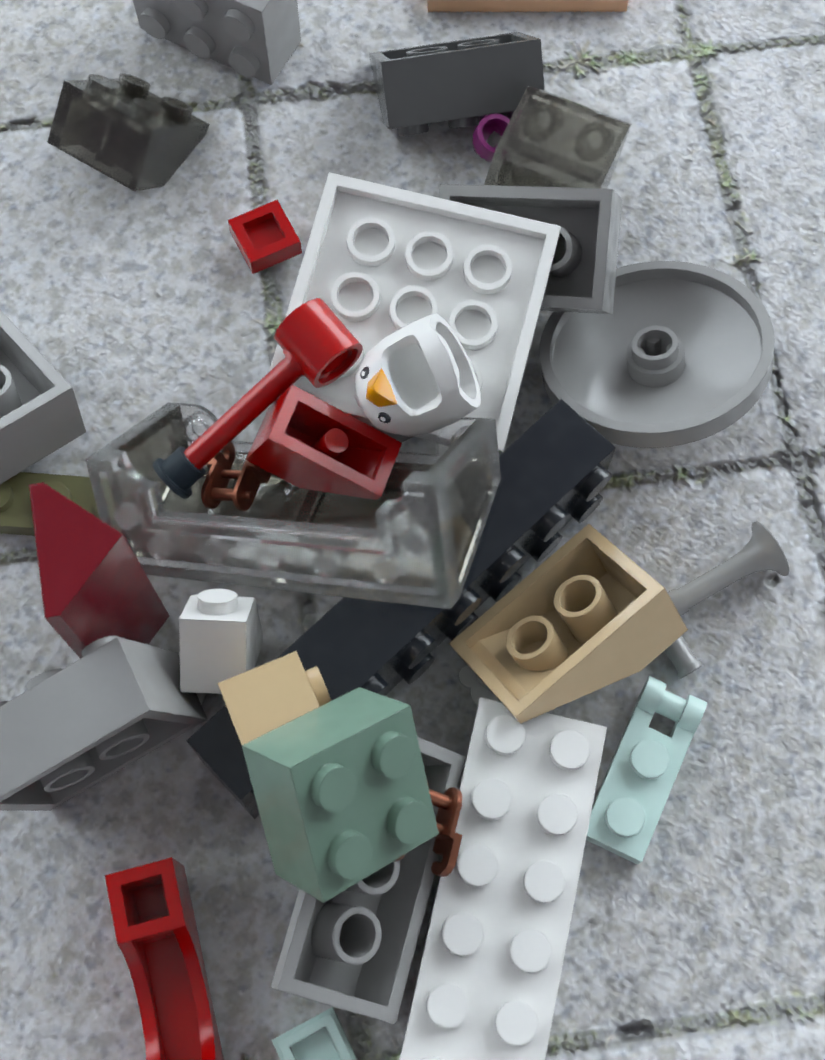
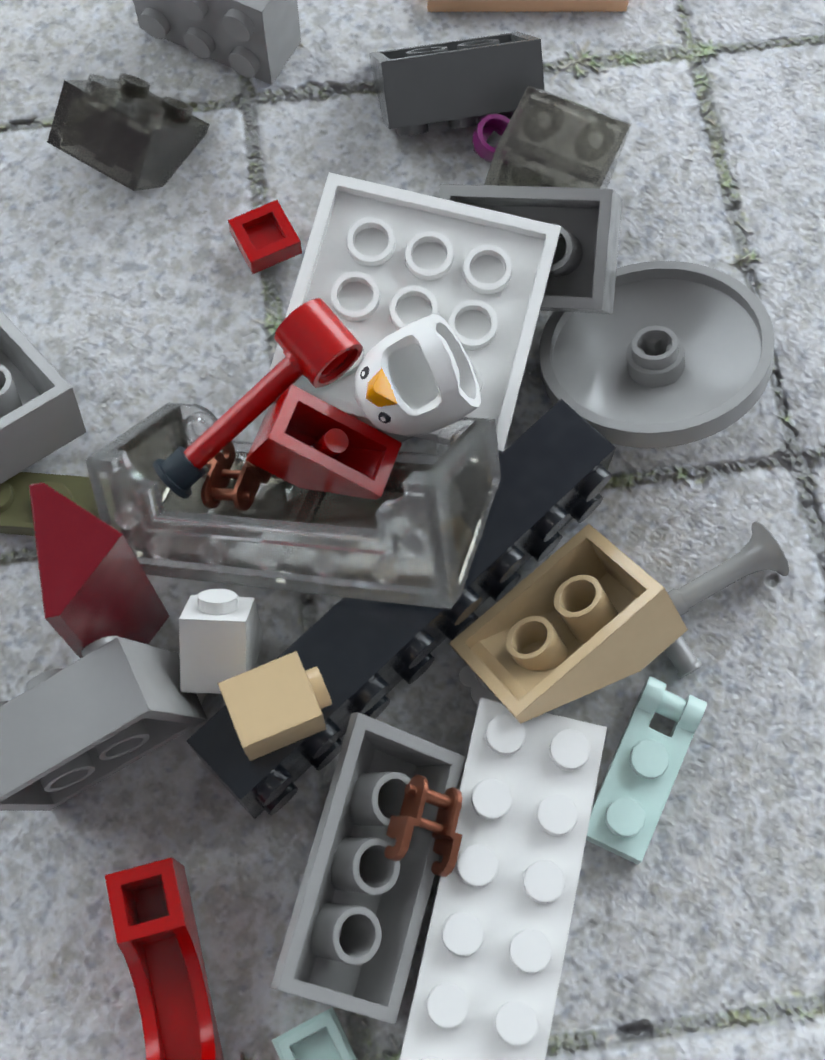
sand green brick [242,687,439,903] -> none

